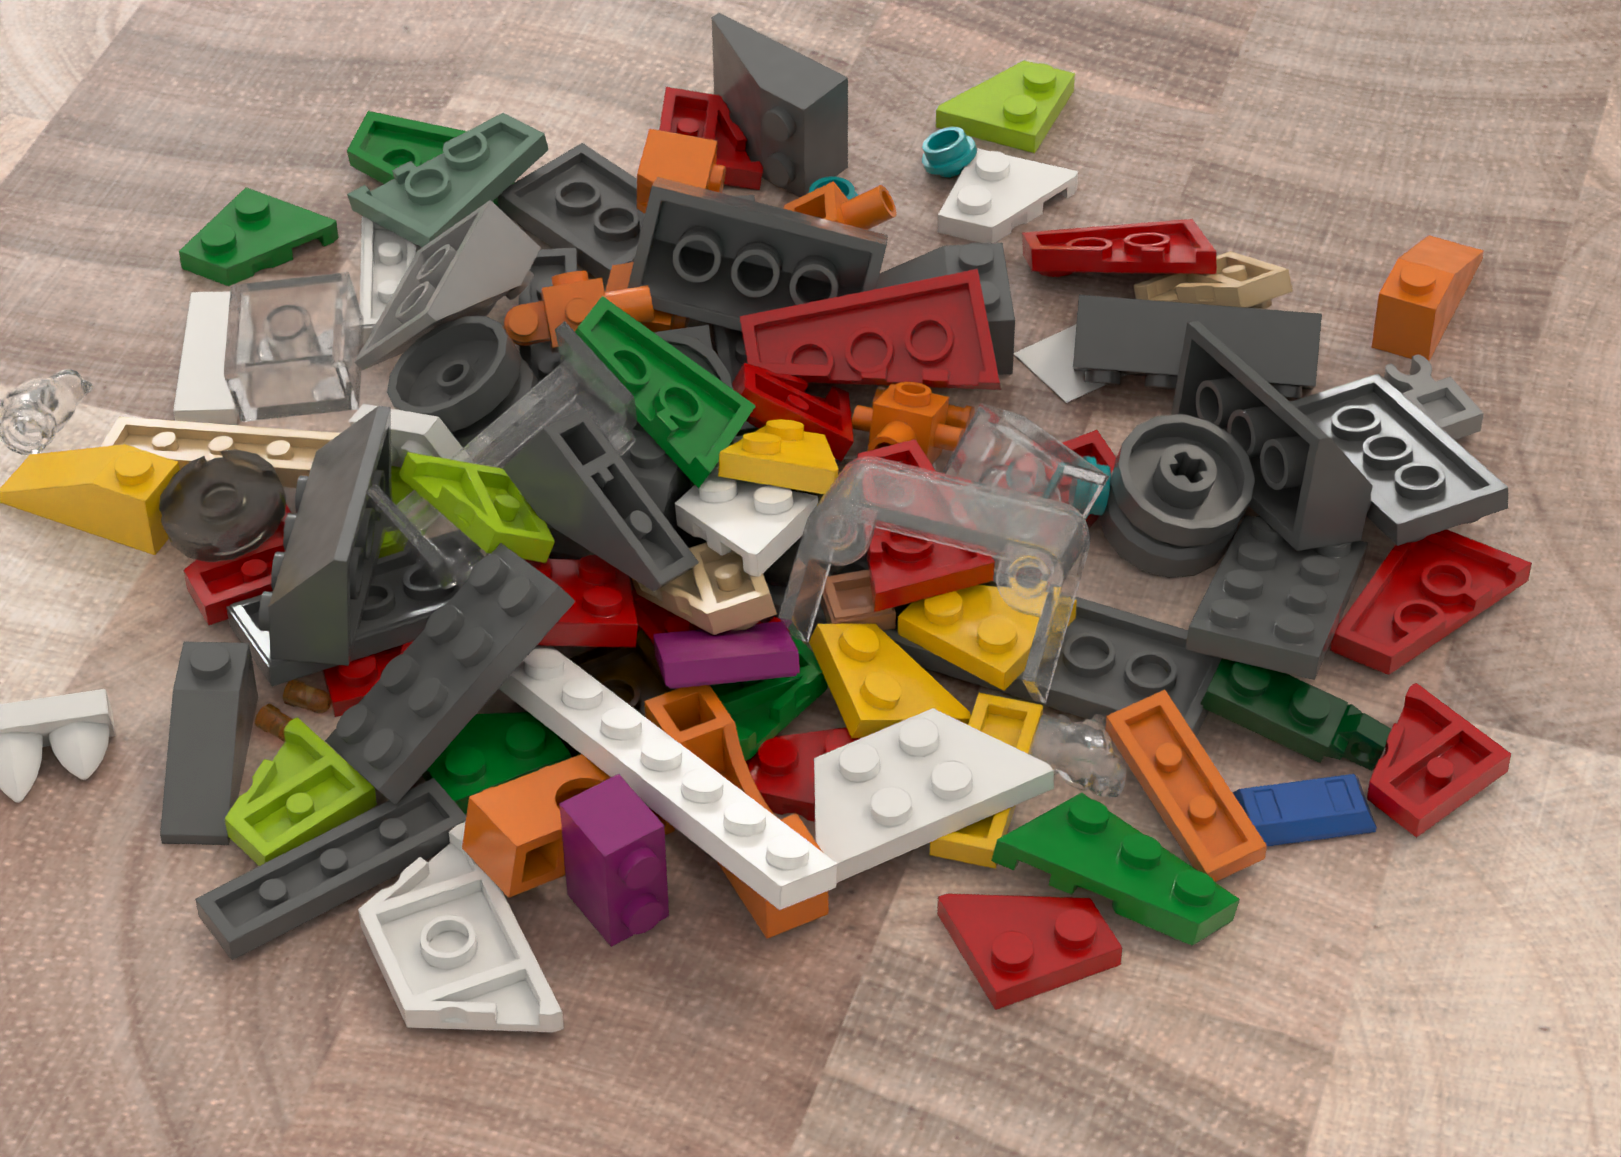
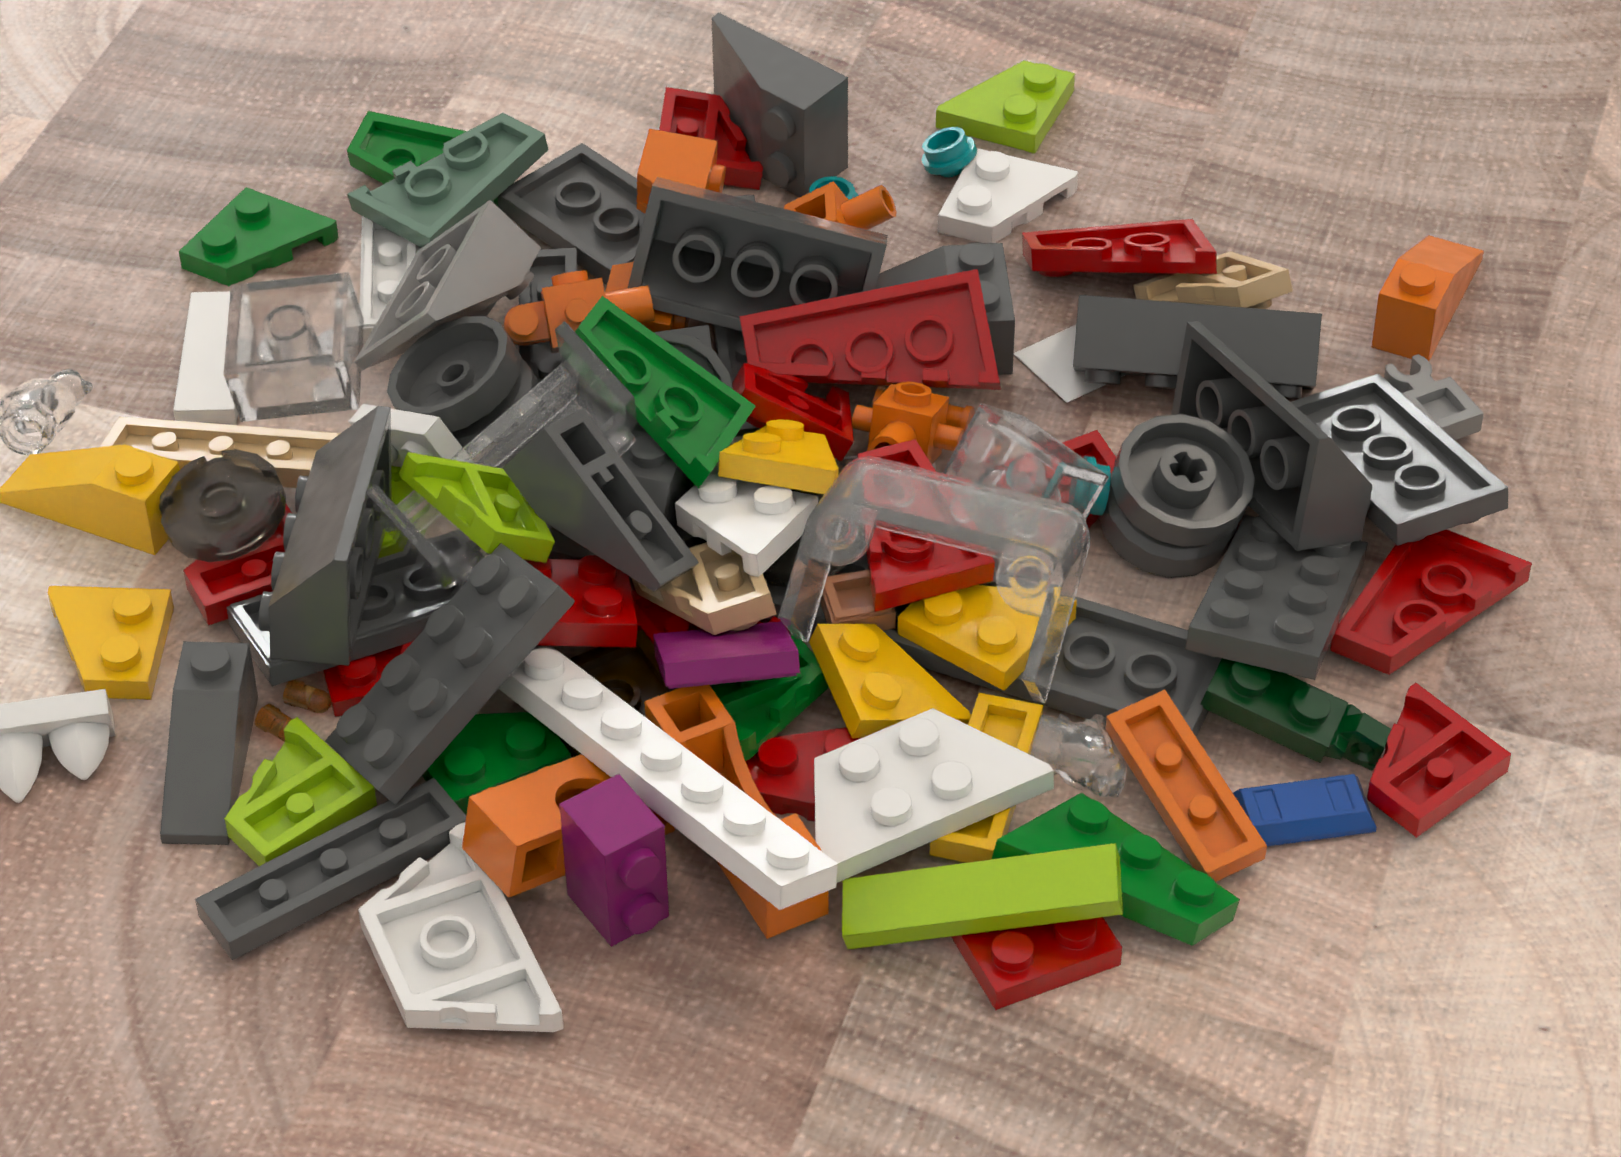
none -> yellow wing [47,586,174,700]
none -> lime tile [842,843,1123,950]

